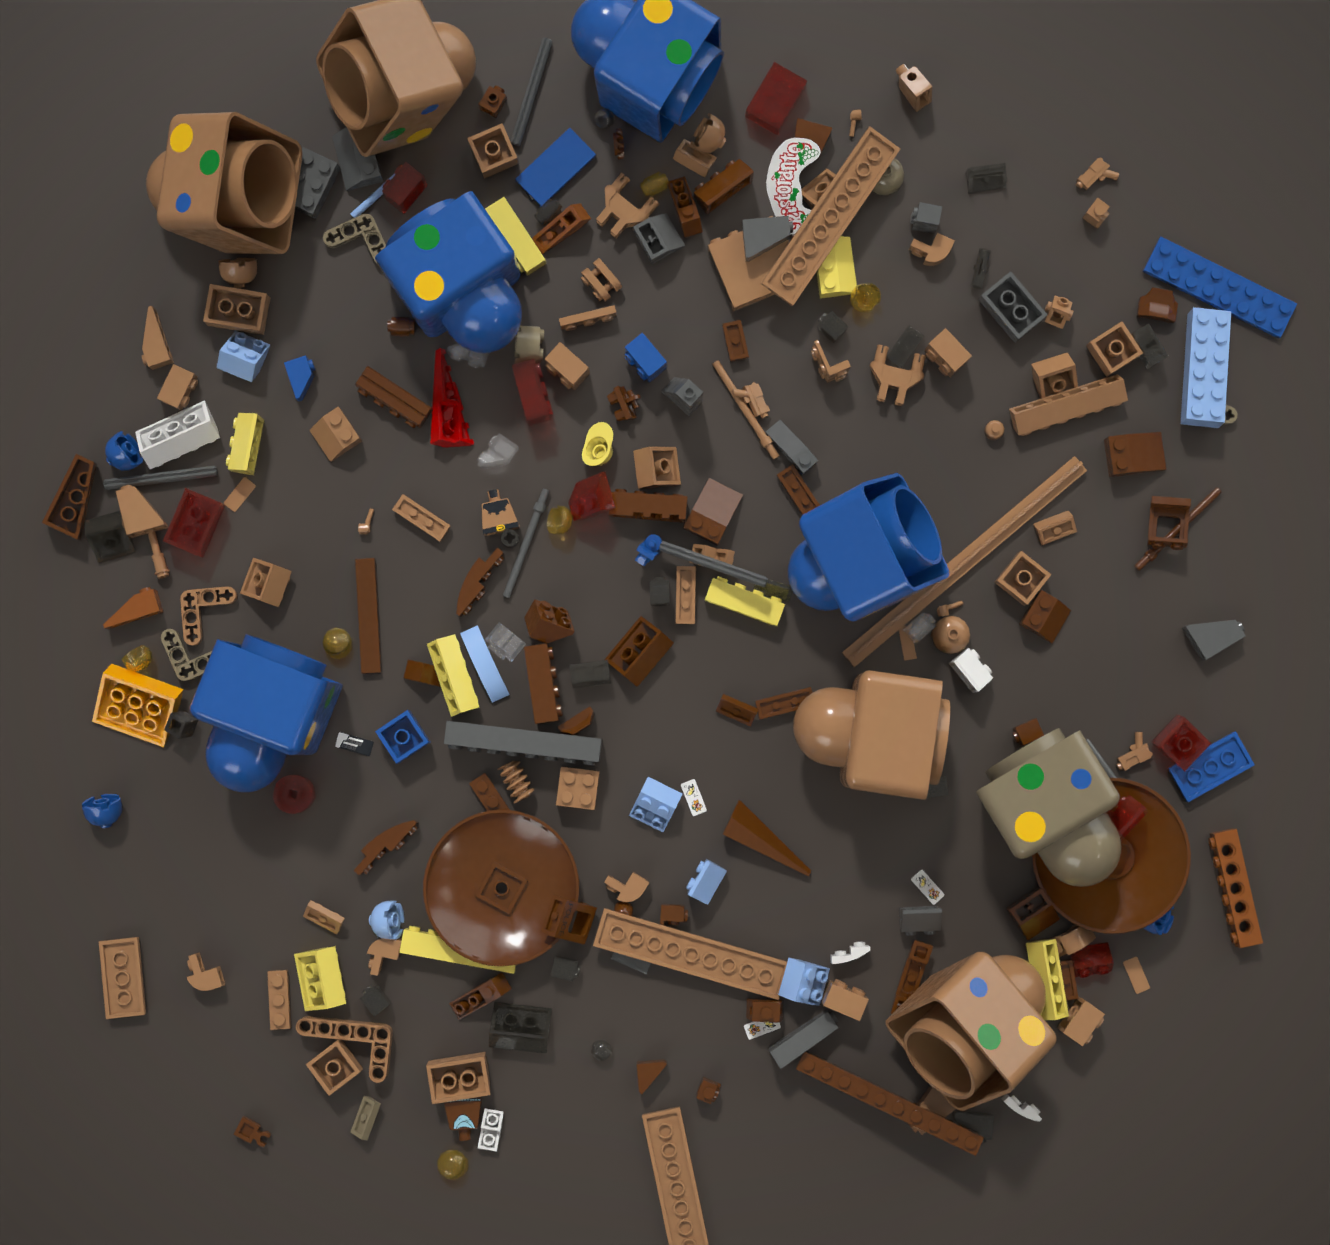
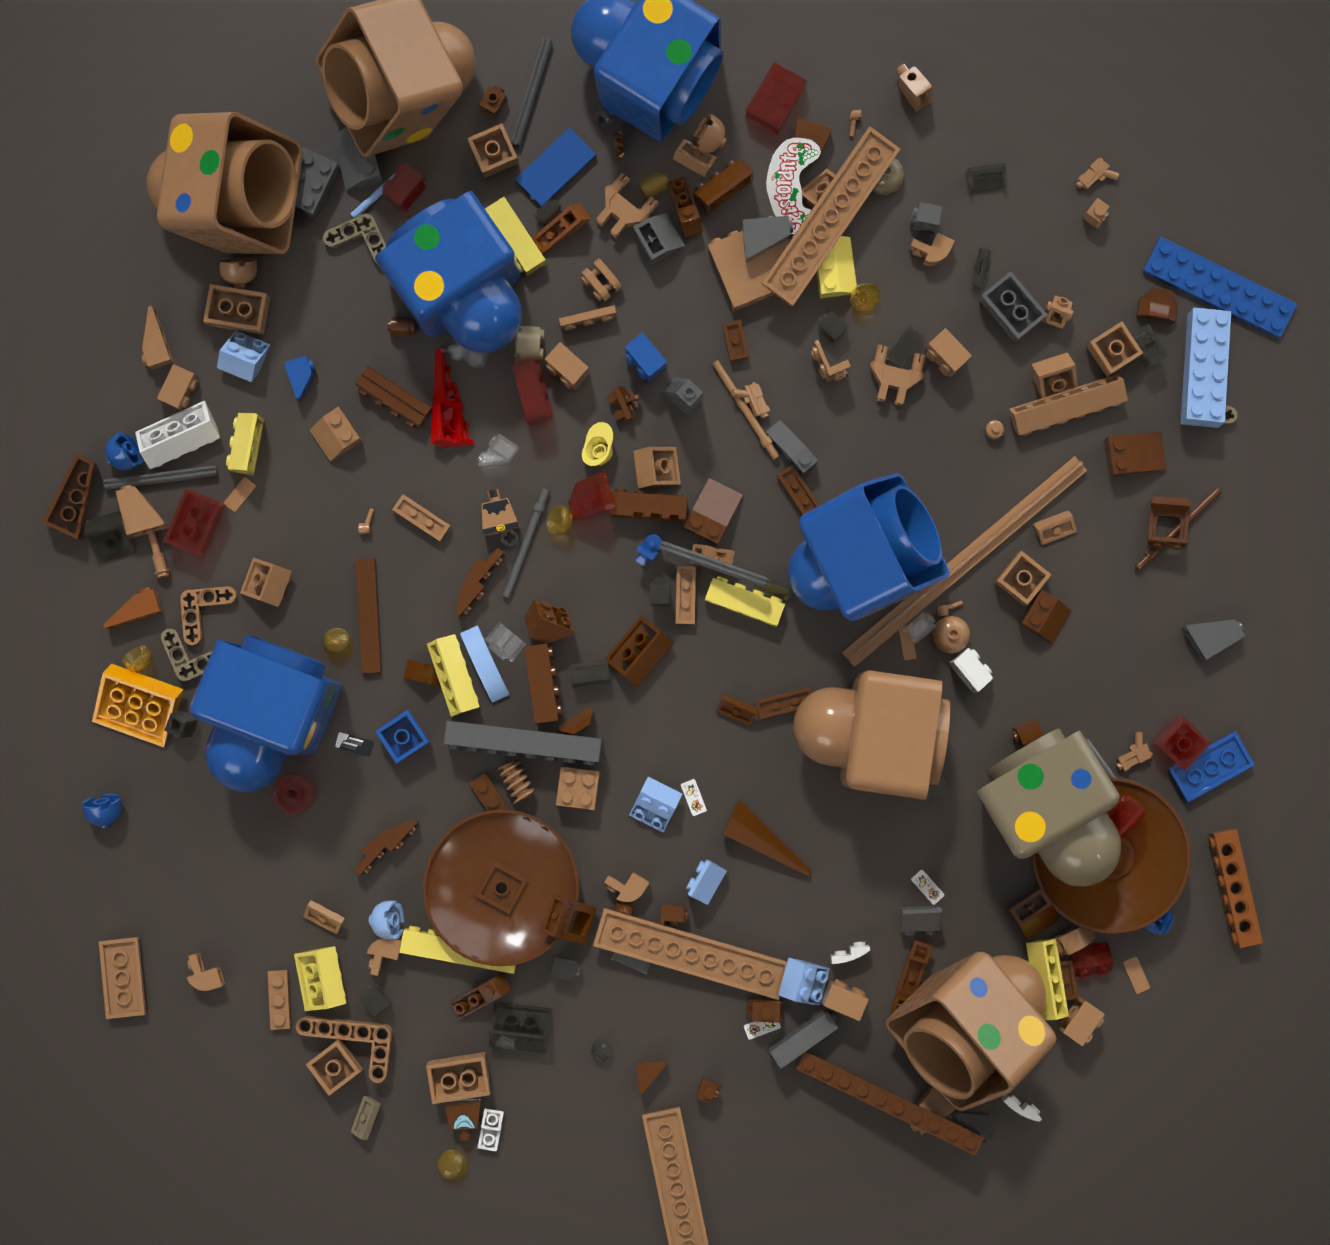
reddish brown plate [233,1116,271,1147] -> none

